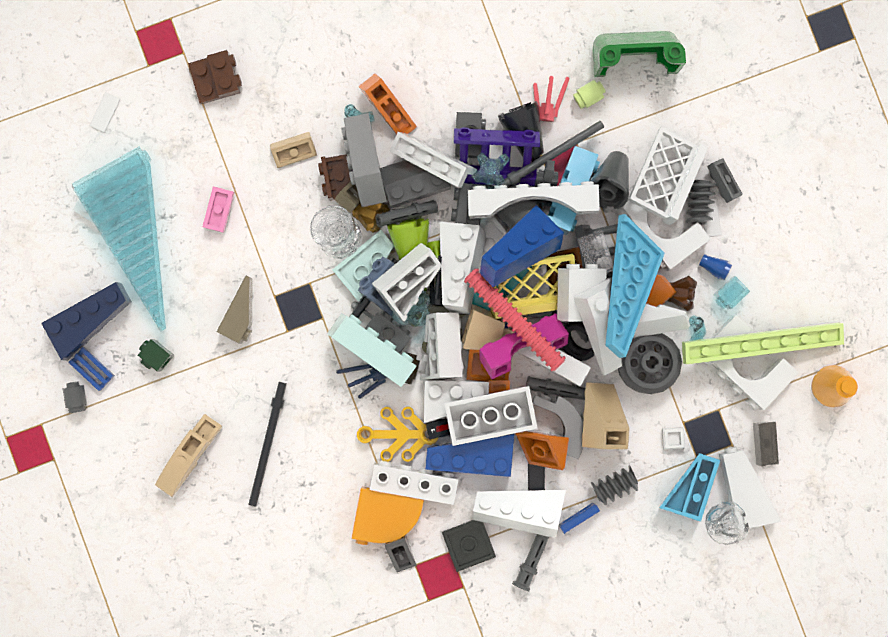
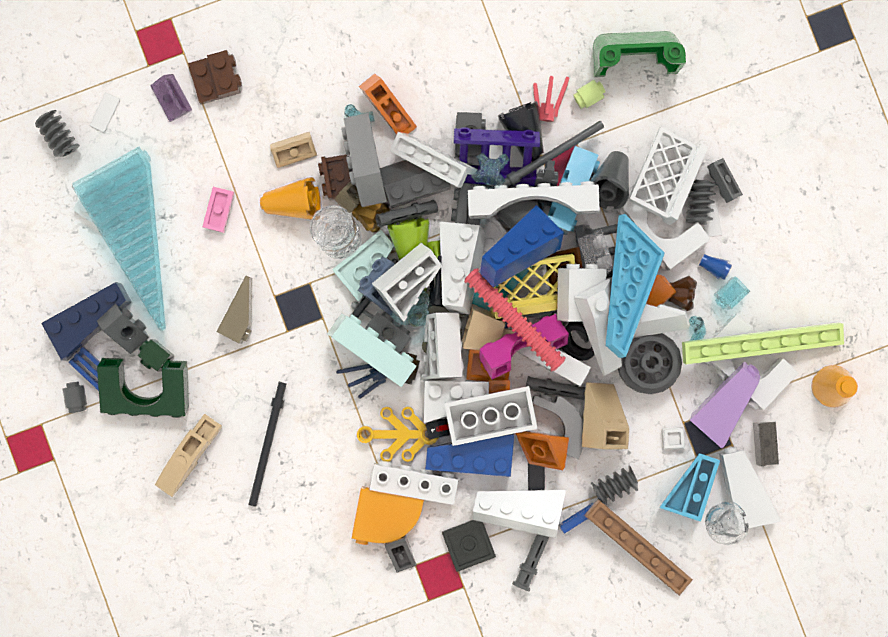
none -> dark grey piece [35,110,80,157]
none -> dark grey brick [97,304,149,354]
none -> dark green arch [97,358,189,418]
none -> clear purple slope [150,74,192,122]
none -> light orange cone [260,177,321,220]
none -> medium nougat tile [584,499,693,596]
none -> lavender slope [690,362,760,448]

